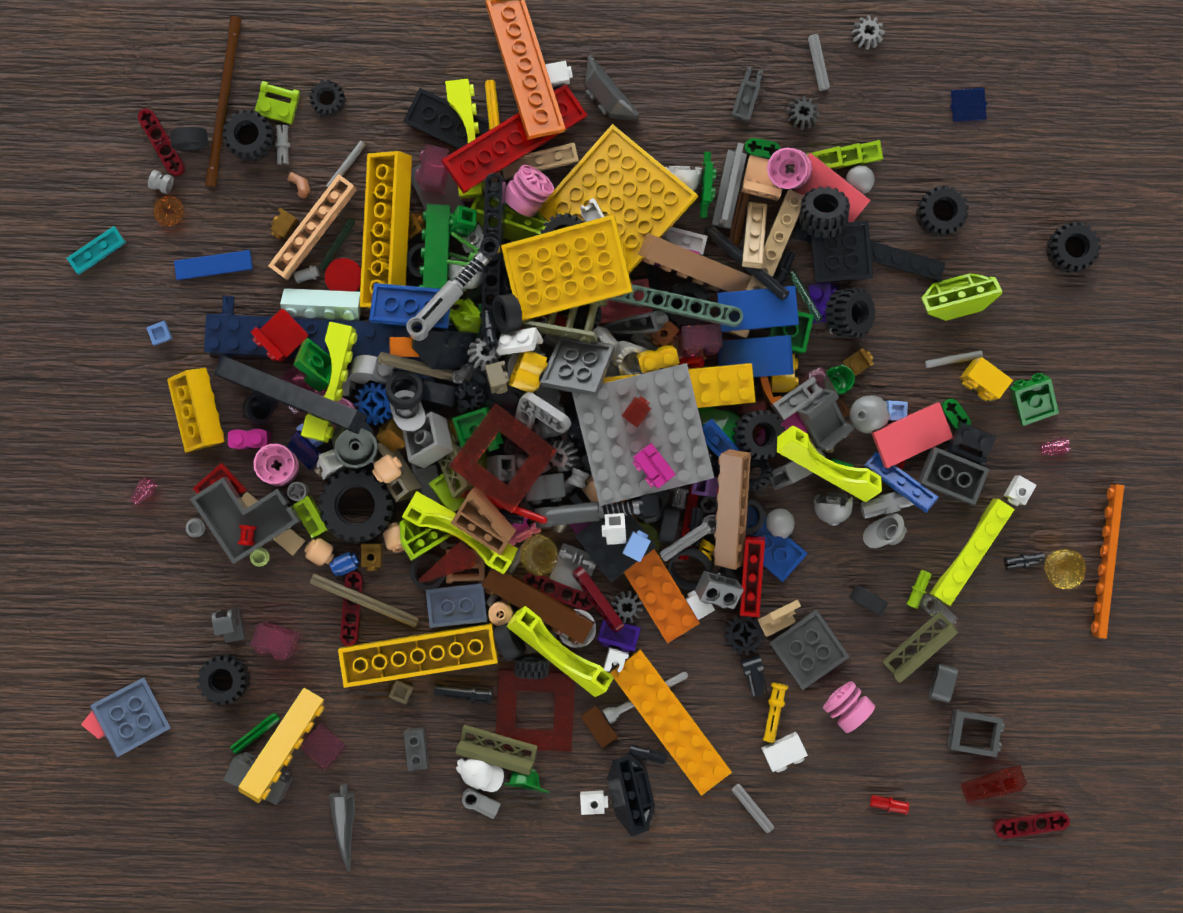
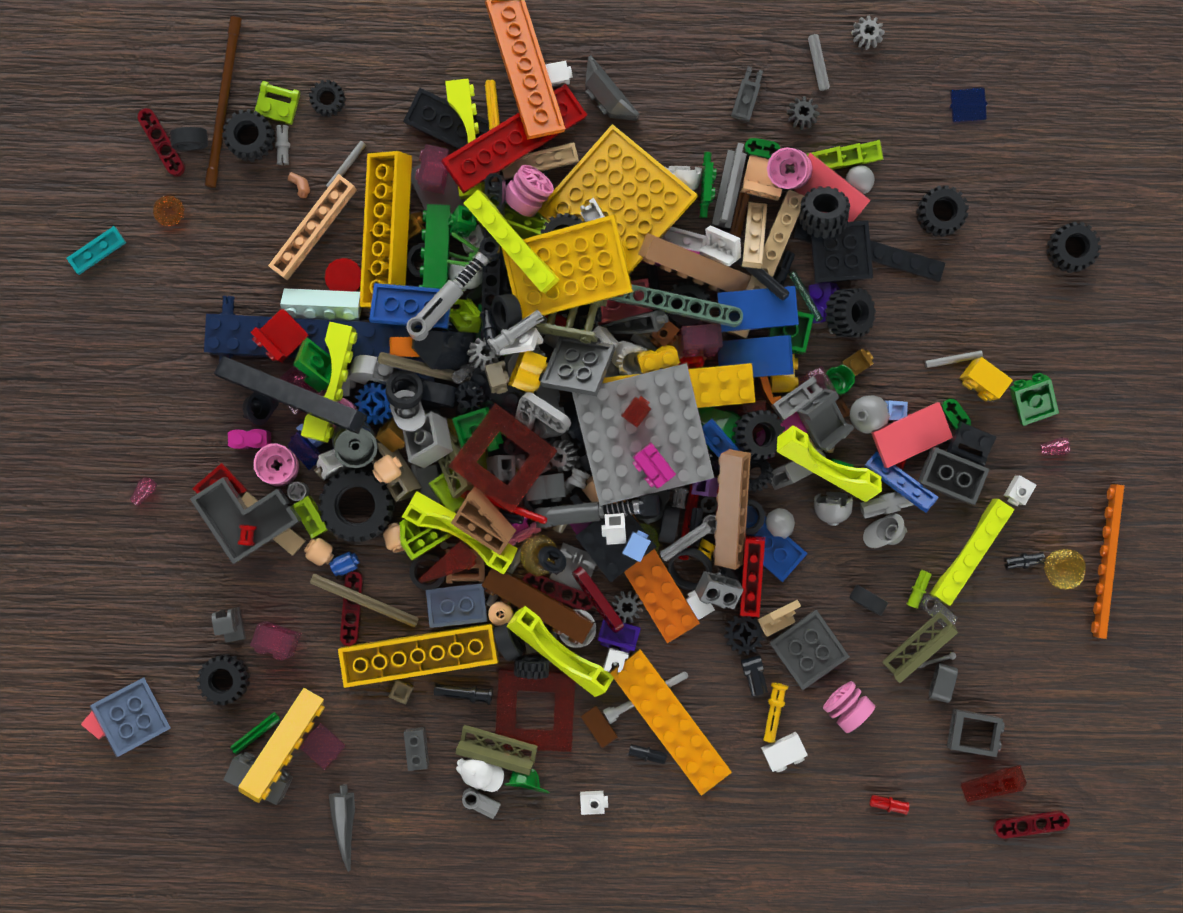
medium blue plate [146,321,173,346] -> none
light grey wheel [148,170,174,194] -> none
yellow slope [167,368,224,453] -> none
blue tile [174,250,253,280] -> none
light grey plate [186,518,205,537] -> none
yellowish green plate [250,547,270,567] -> none
pearl gold brick [270,208,299,240] -> none
light grey pin [294,265,320,284] -> none
clear green bar [319,218,355,270] -> none
pearl gold brick [361,543,383,571] -> none
black wedge [607,755,655,836] -> none
light grey axle [732,784,774,833] -> none
lime wedge [921,273,1003,321] -> none
none -> neon yellow arch [464,189,560,293]
none -> light grey pin [487,310,544,355]
none -> black gear [537,546,566,575]
none -> white bracket [700,225,741,266]
none -> light grey hinge [918,652,956,668]

